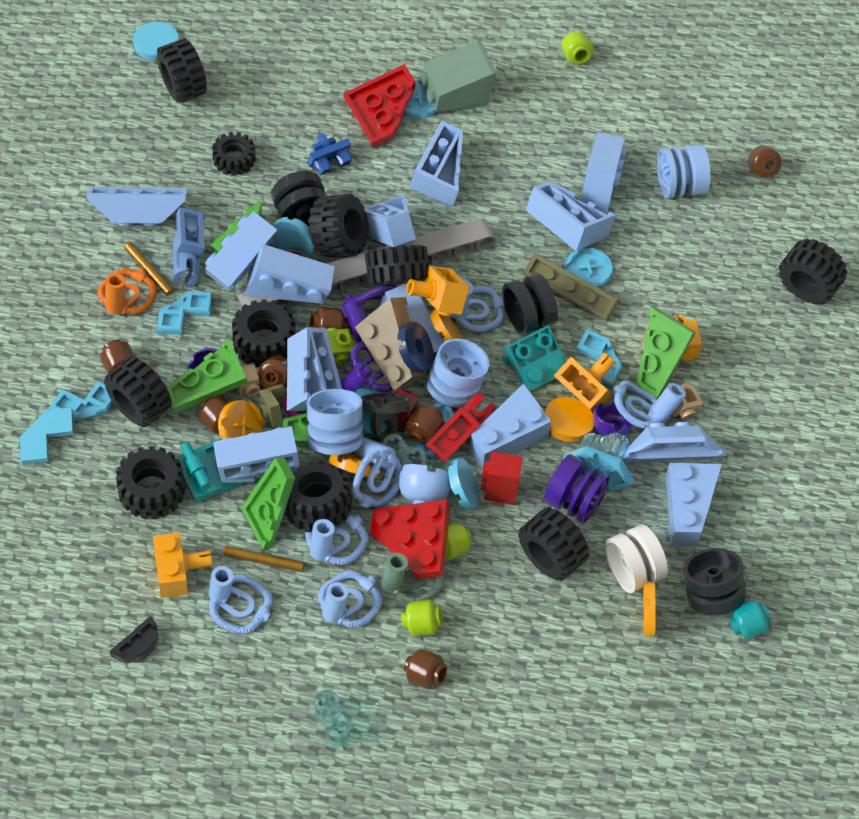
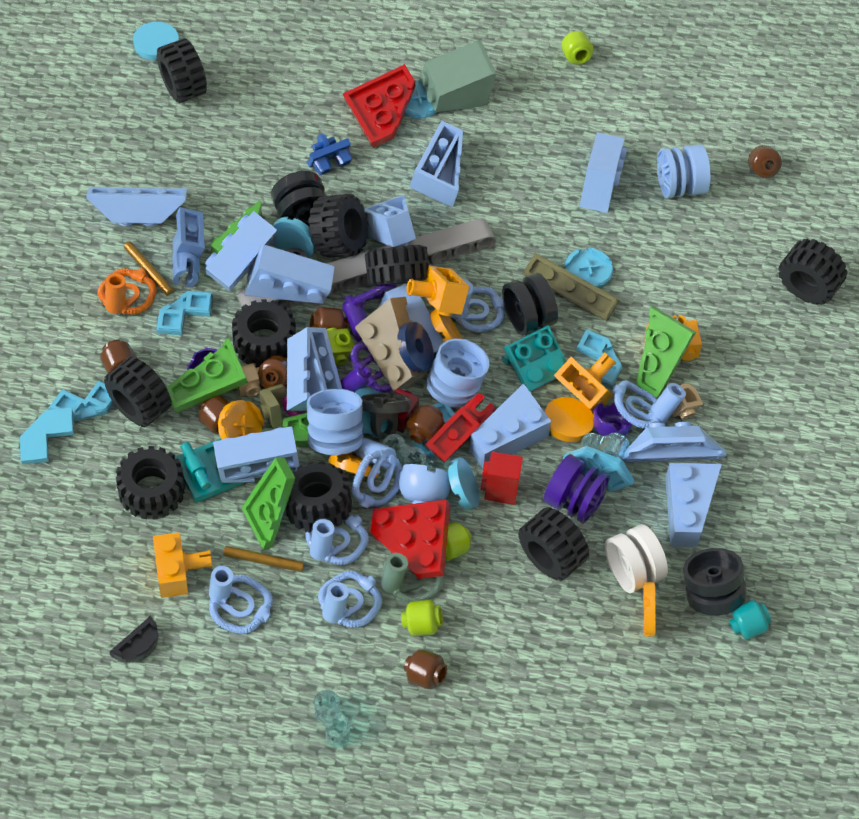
black tyre [212,132,256,176] -> none
light blue wedge [526,181,616,251] -> none

